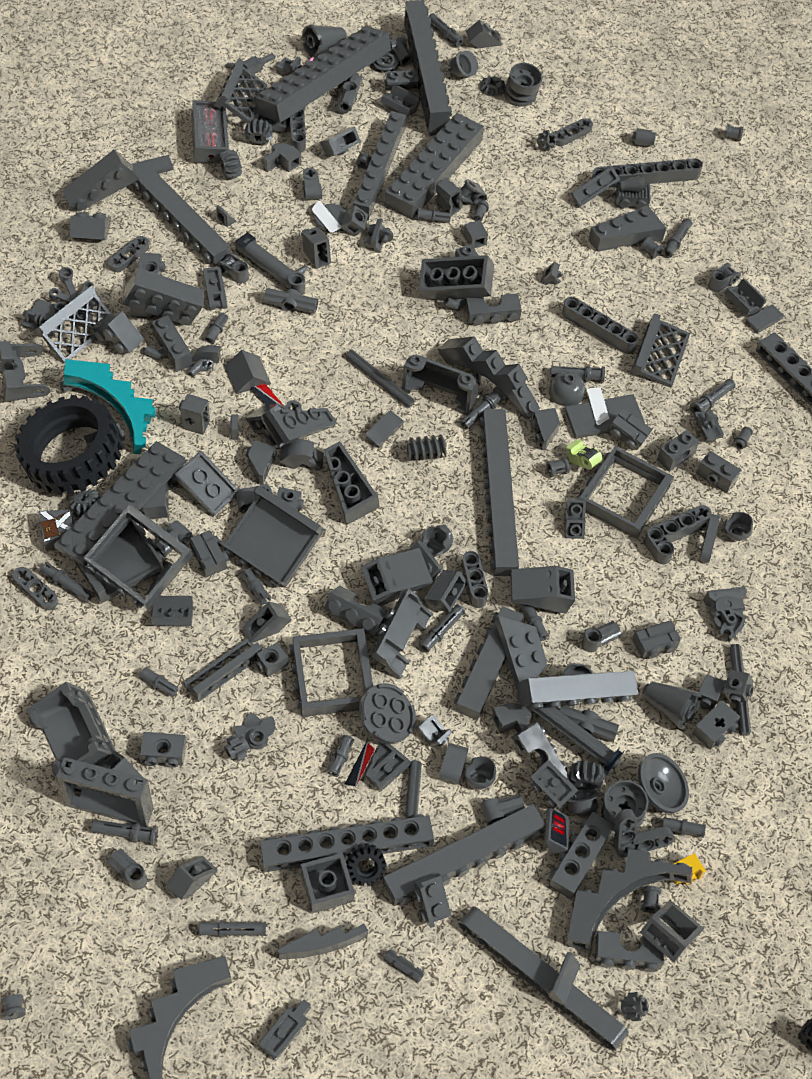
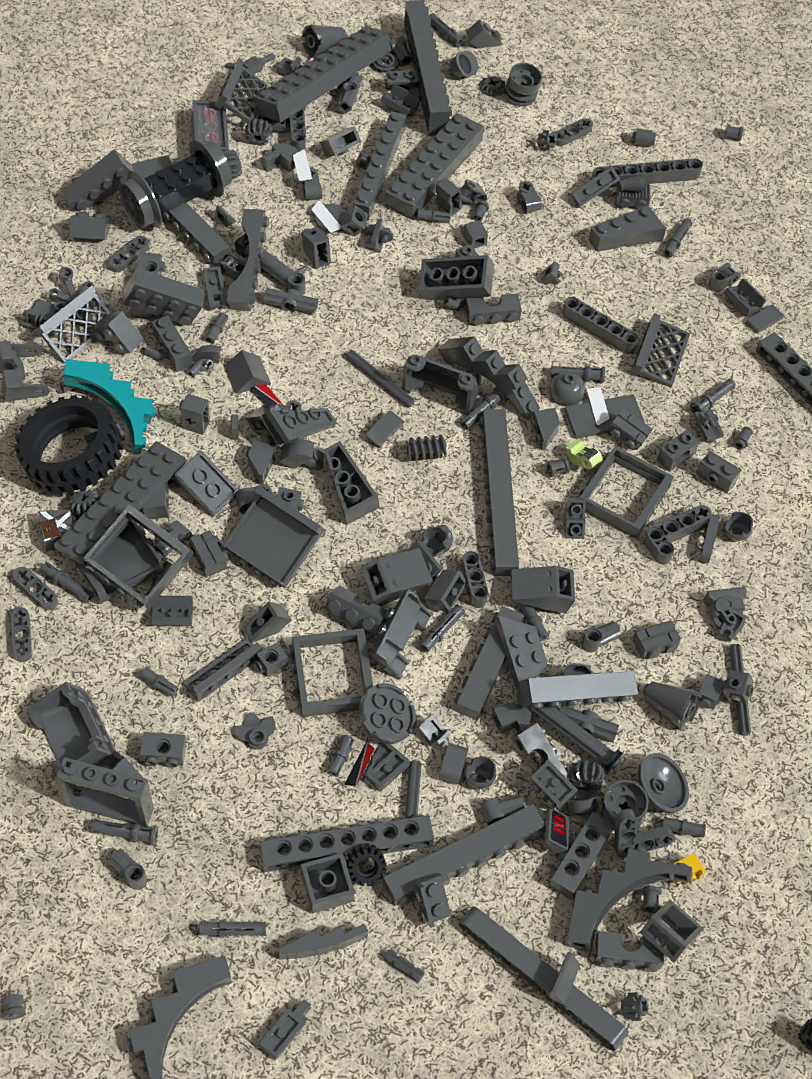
dark grey slope [166,856,218,900] -> none
dark grey gear [224,734,250,761] -> none
dark grey pin [241,568,271,605] -> none
dark grey bush [641,237,663,259] -> none
dark grey brick [692,701,740,750] -> none
none -> dark grey beam [11,607,33,662]
none -> brick [119,140,232,228]
none -> dark grey arch [227,209,269,311]
none -> white sticker [293,150,312,181]
none -> dark grey piece [516,181,542,214]

